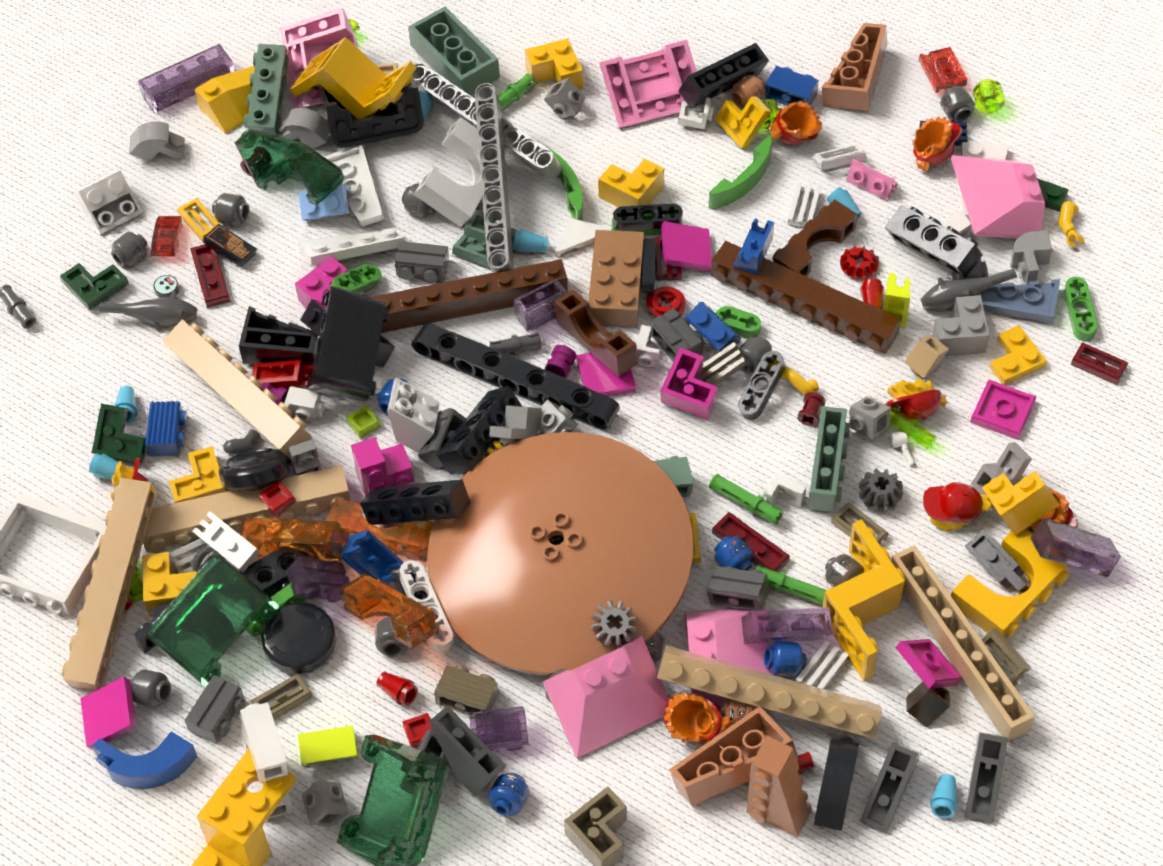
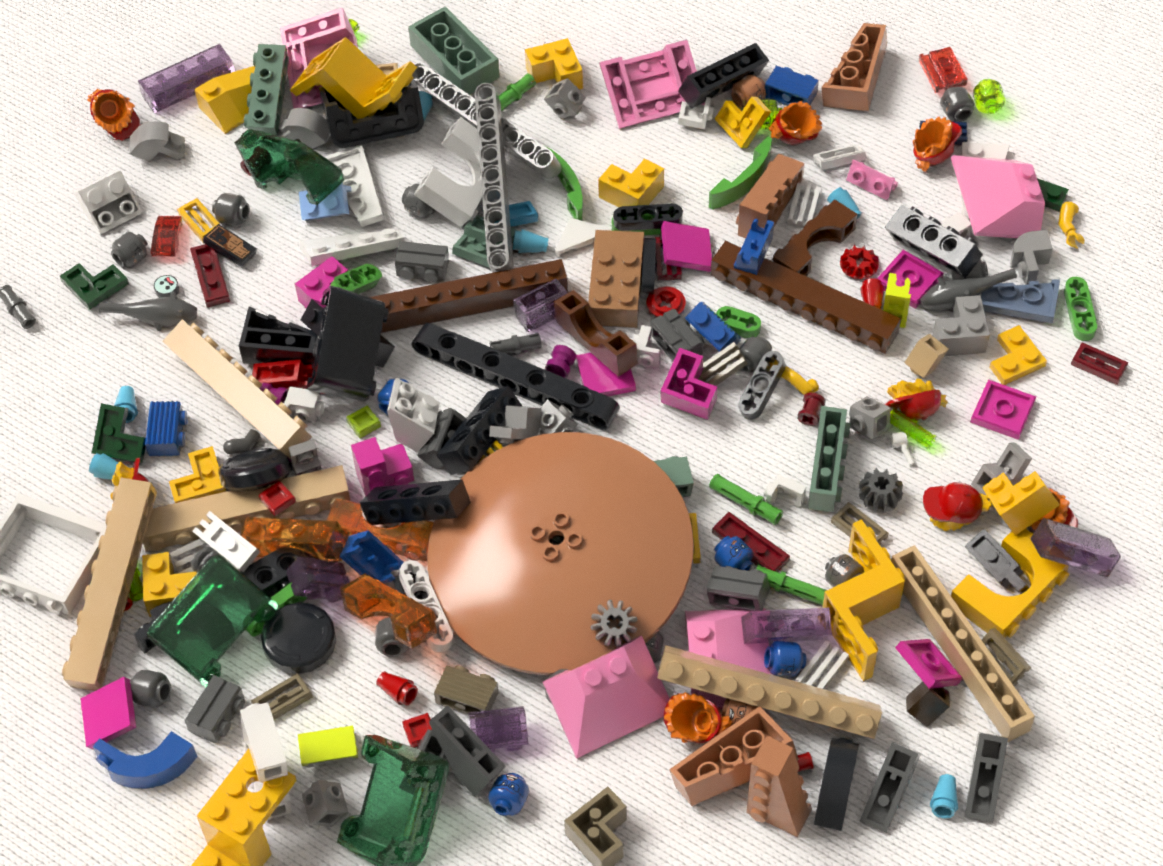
none -> orange hair [87,89,140,141]
none -> dark azure tile [494,201,538,227]
none -> nougat wedge [736,154,805,238]
none -> dark pink tile [877,250,944,309]

